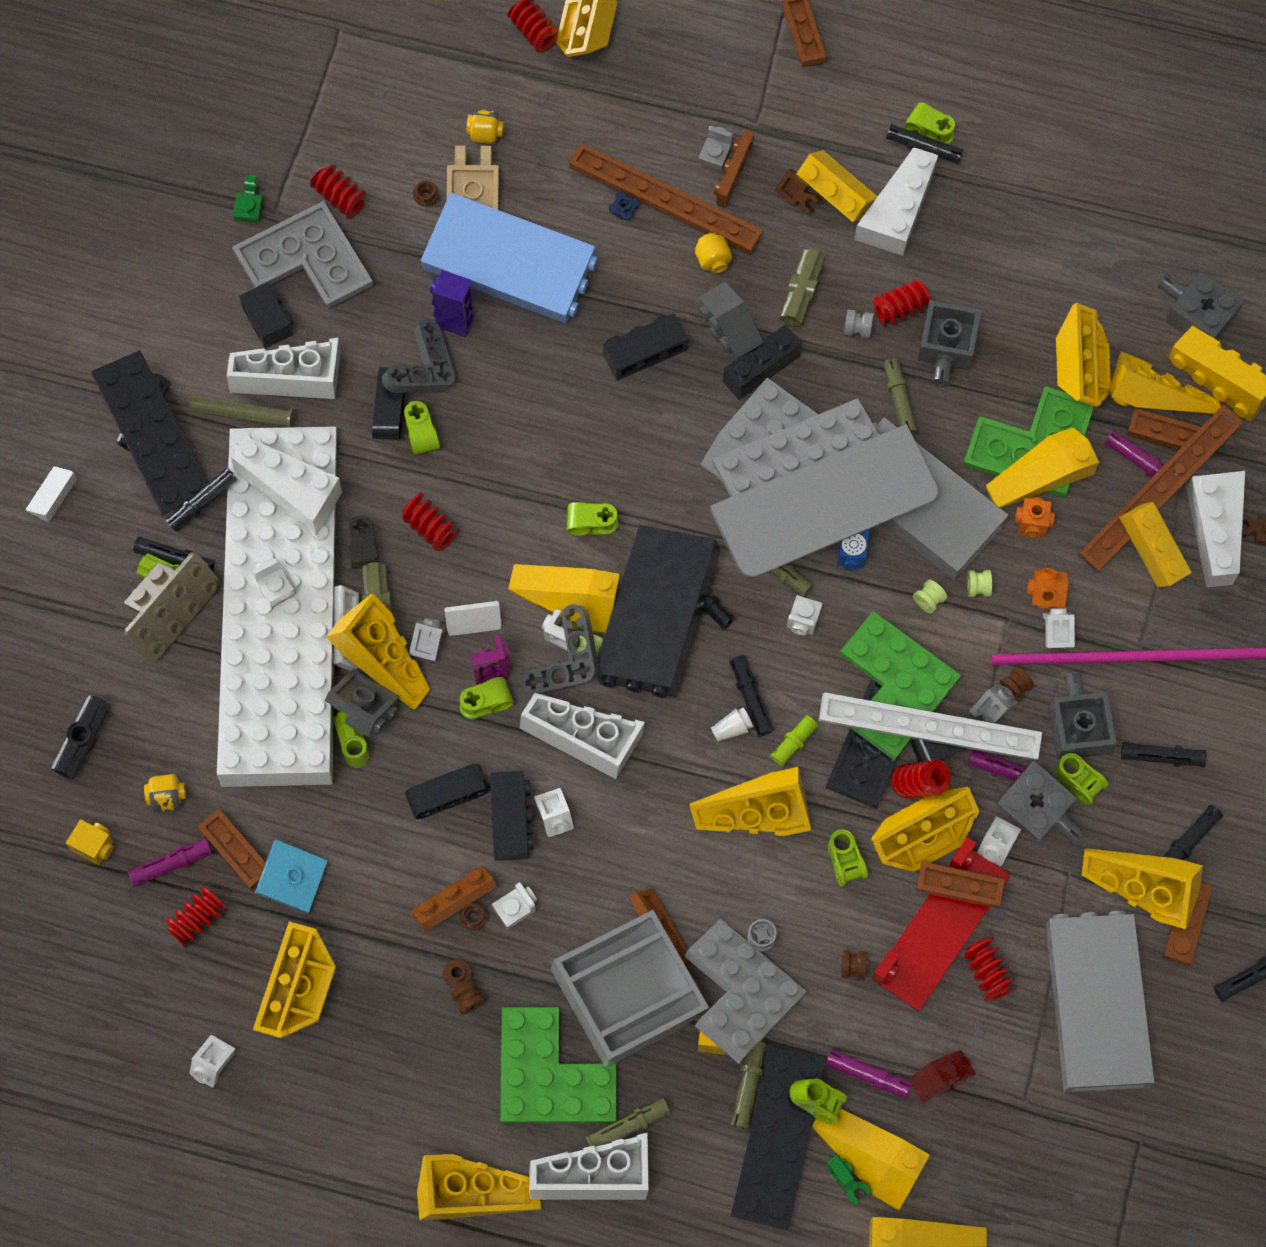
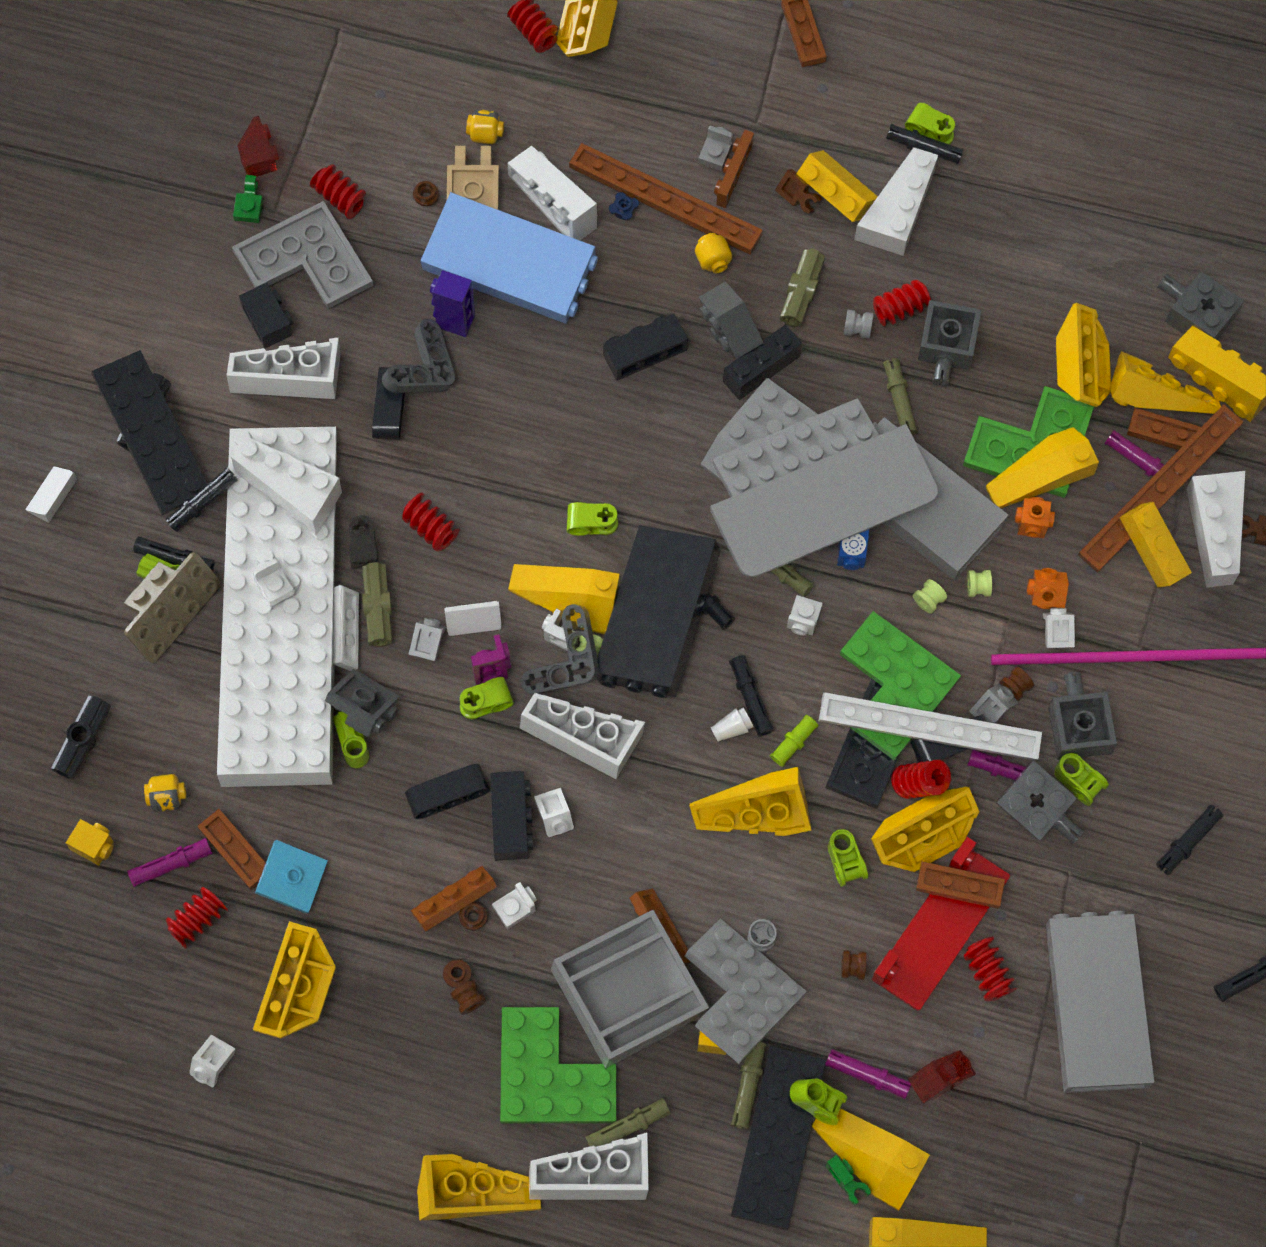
olive axle [189,396,295,428] -> none
yellow wedge [326,593,430,709] -> none
lime piece [404,401,440,456] -> none
white bracket [977,816,1021,867] -> none
yellow wedge [1082,848,1203,929] -> none
black pin [1121,742,1207,768] -> none
dark orange plate [1162,882,1213,967] -> none
none -> clear red slope [237,115,279,177]
none -> white wedge [508,146,598,240]

